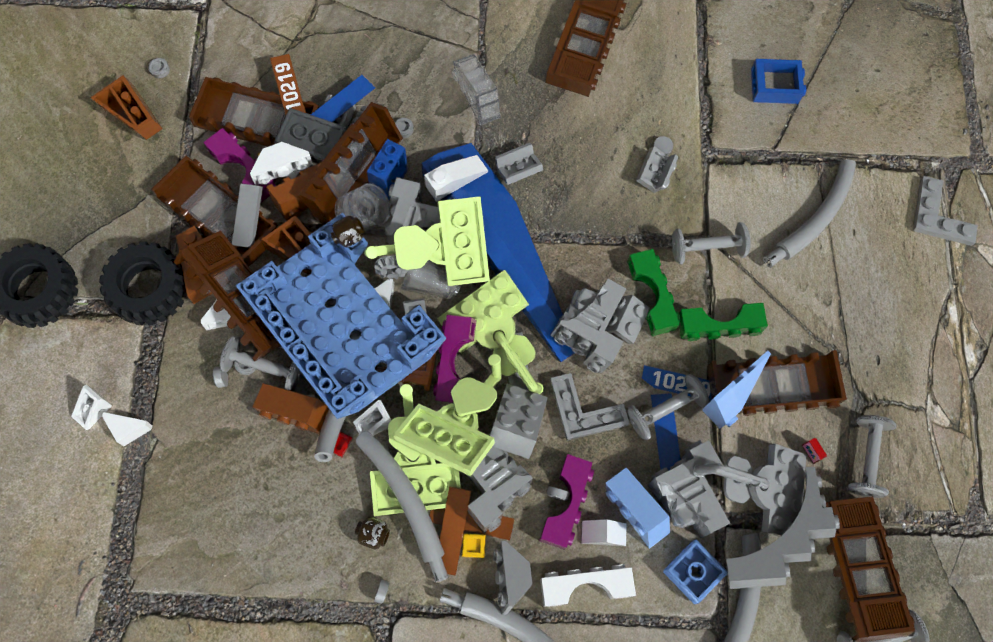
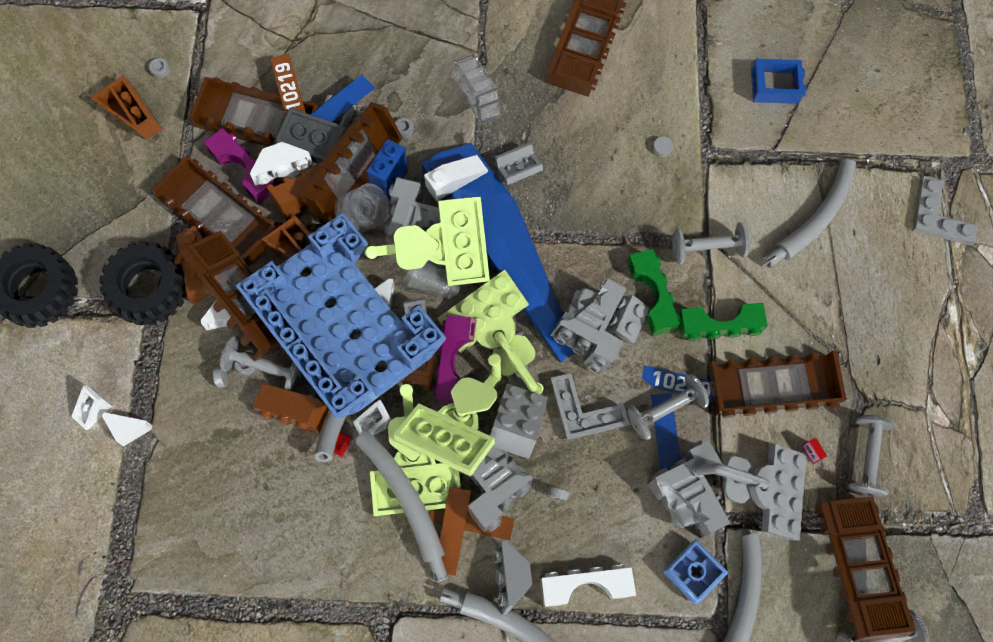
light grey tile [232,184,263,248] -> none
dark brown head [331,215,365,248] -> none
dark brown head [355,516,390,550] -> none
light grey gear [374,256,408,280] -> none
light grey tile [374,579,390,604] -> none
yellow tile [462,534,486,558] -> none
magenta arch [539,454,594,550] -> none
white slope [581,519,626,546] -> none
light blue wedge [605,468,670,549] -> none
light grey bracket [636,146,678,193] -> none
light blue wedge [702,351,771,429] -> none
light grey arch [726,466,840,589] -> none

